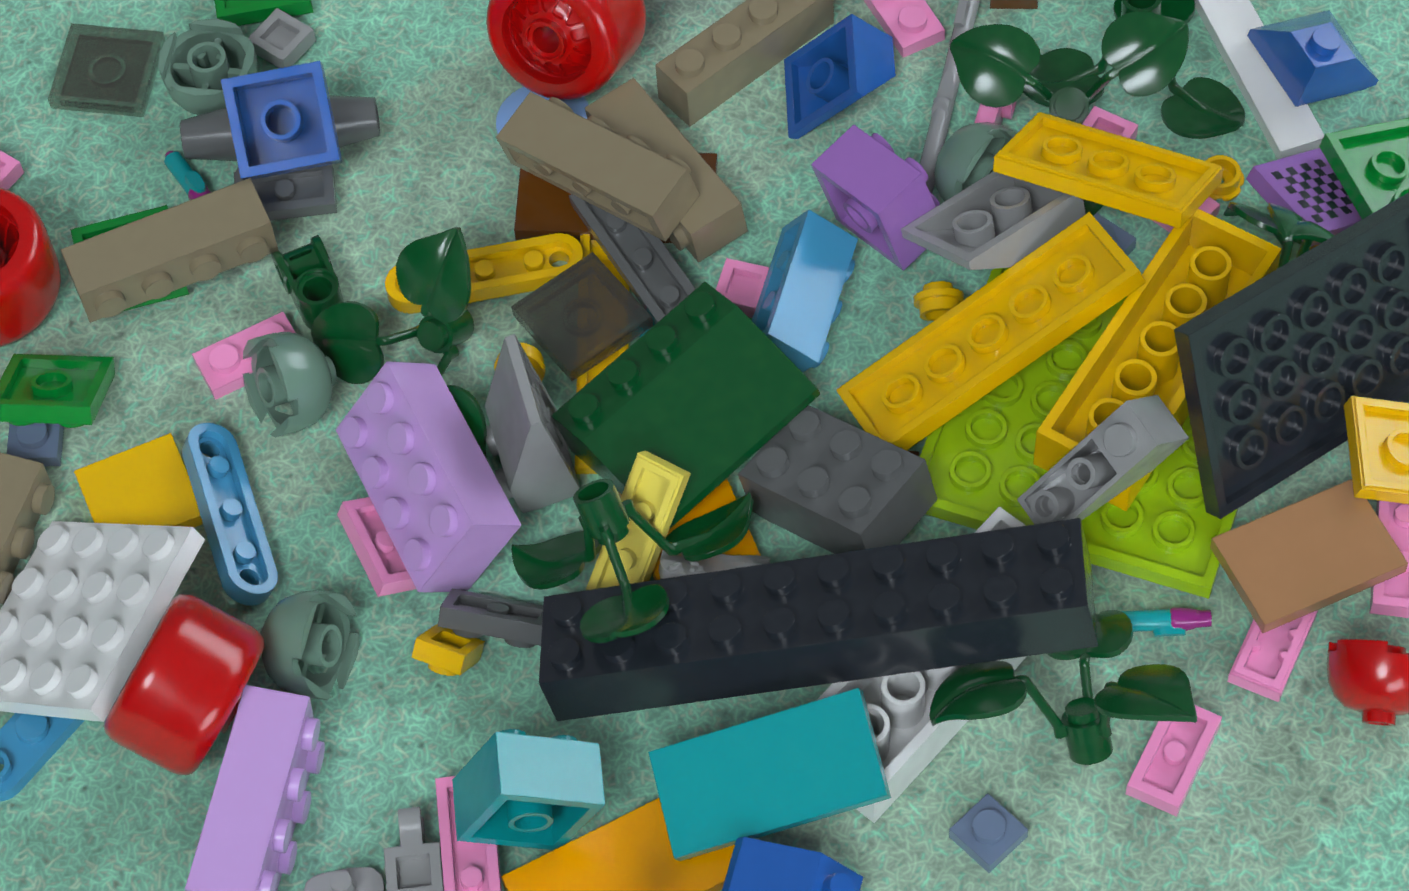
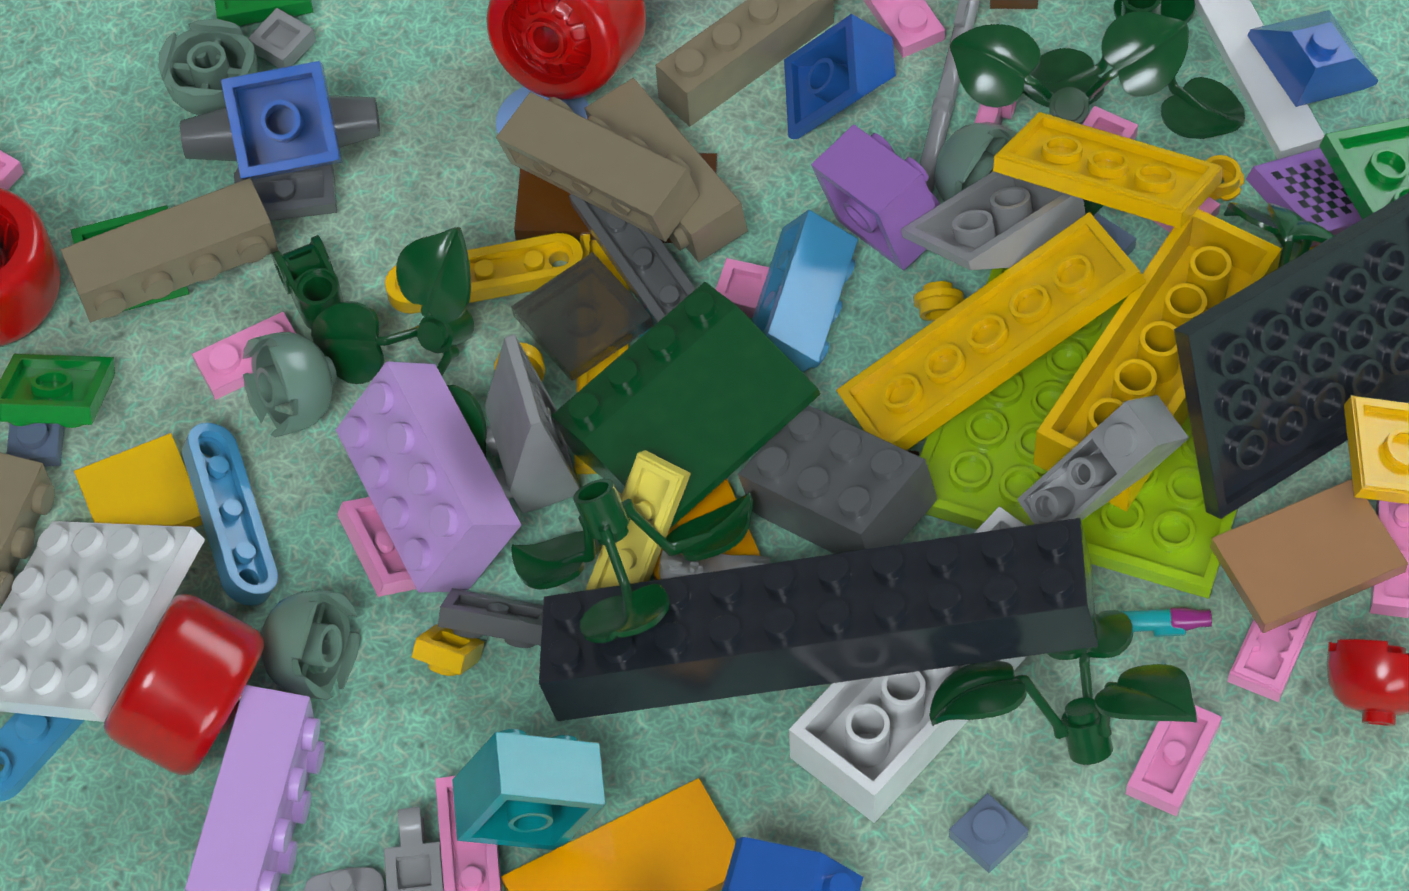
clear smoke tile [48,23,165,117] -> none
teal piece [164,151,211,200] -> none
teal tile [648,688,891,861] -> none

